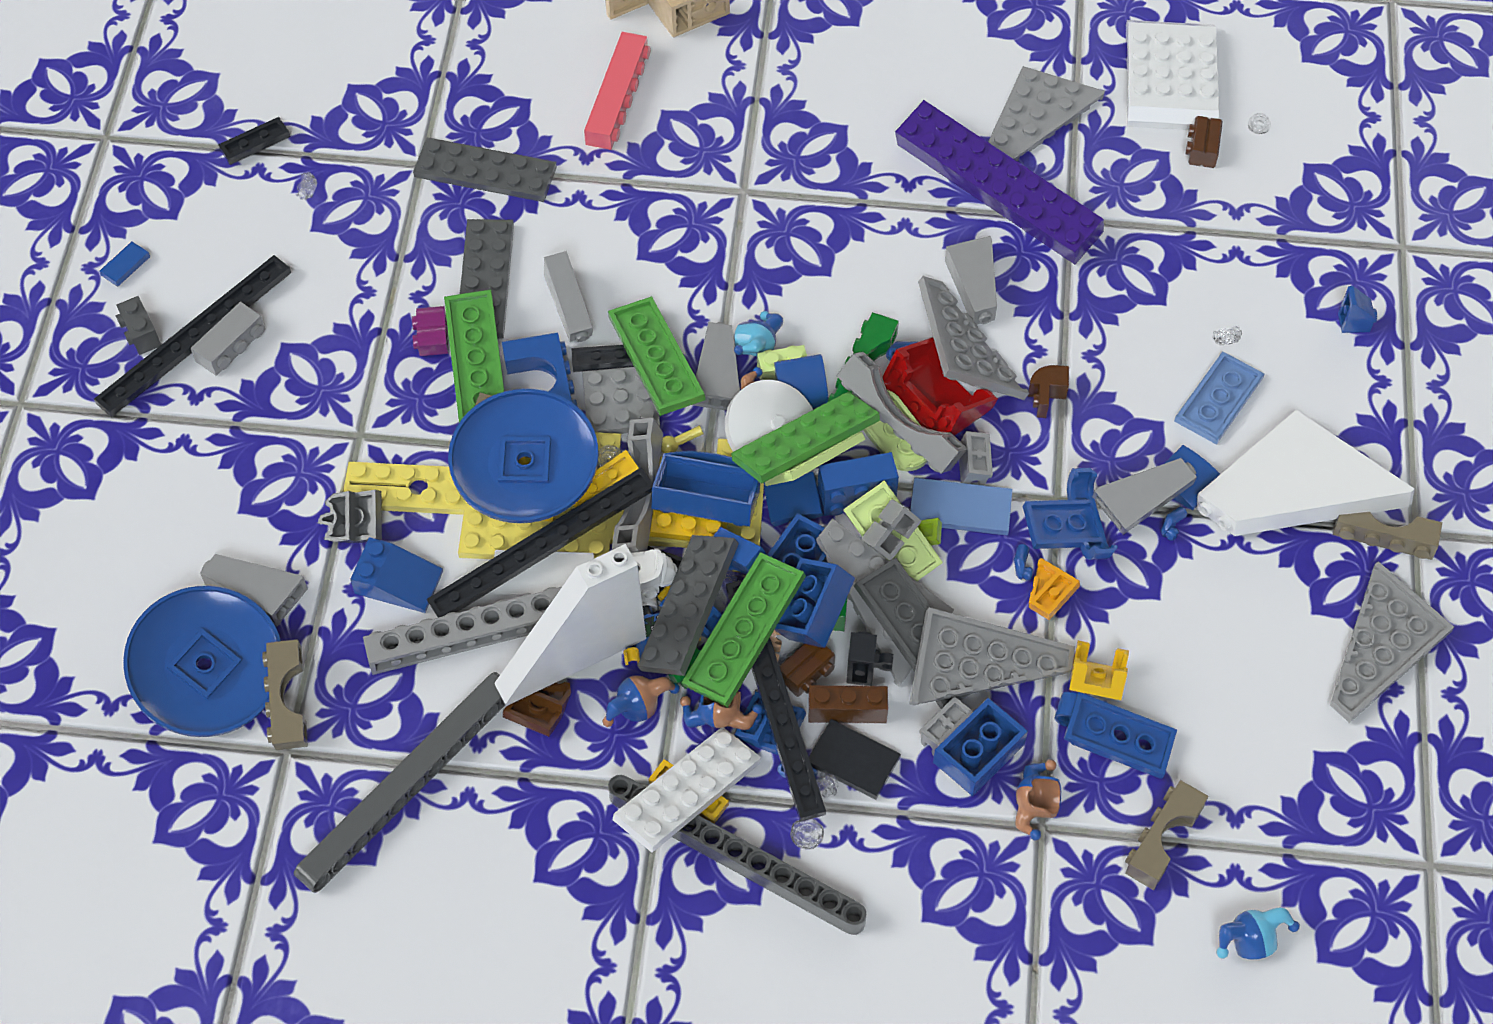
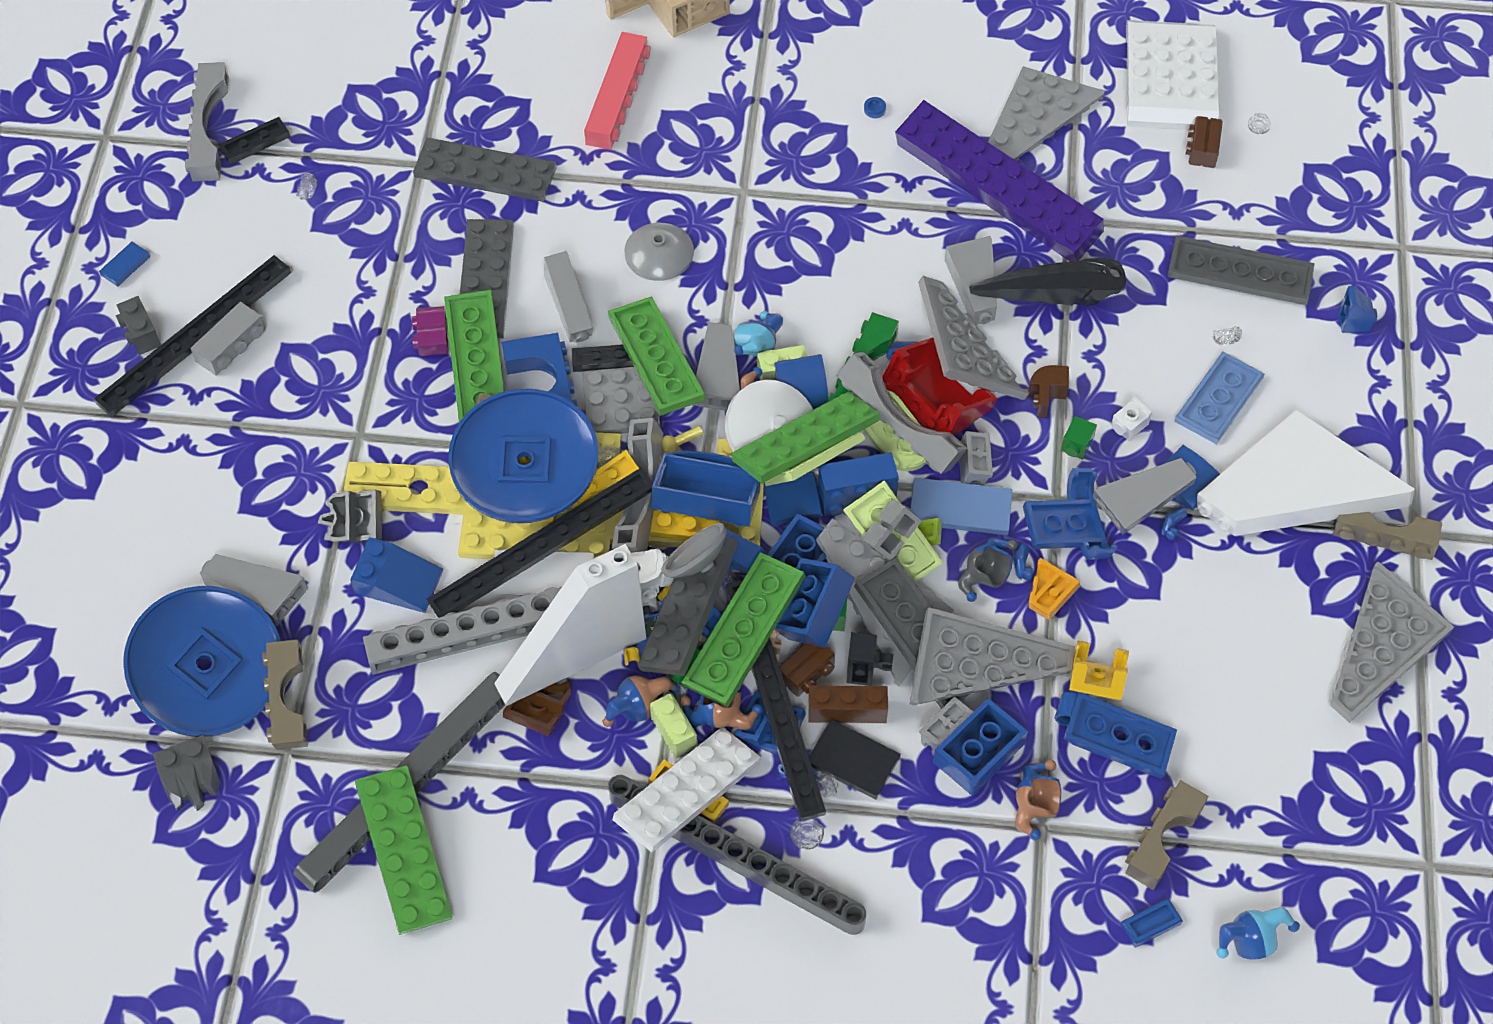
none -> dark grey plate [152,735,221,811]
none -> light grey arch [185,62,229,181]
none -> bright green plate [355,765,452,935]
none -> light grey dish [624,222,694,281]
none -> yellowish green brick [650,694,697,758]
none -> light grey dish [661,523,727,578]
none -> blue tile [864,97,886,118]
none -> dark grey piece [958,538,1018,602]
none -> black piece [969,258,1126,306]
none -> green brick [1061,416,1097,460]
none -> white brick [1111,396,1152,441]
none -> blue tile [1120,898,1183,948]
none -> dark grey plate [1167,235,1315,305]

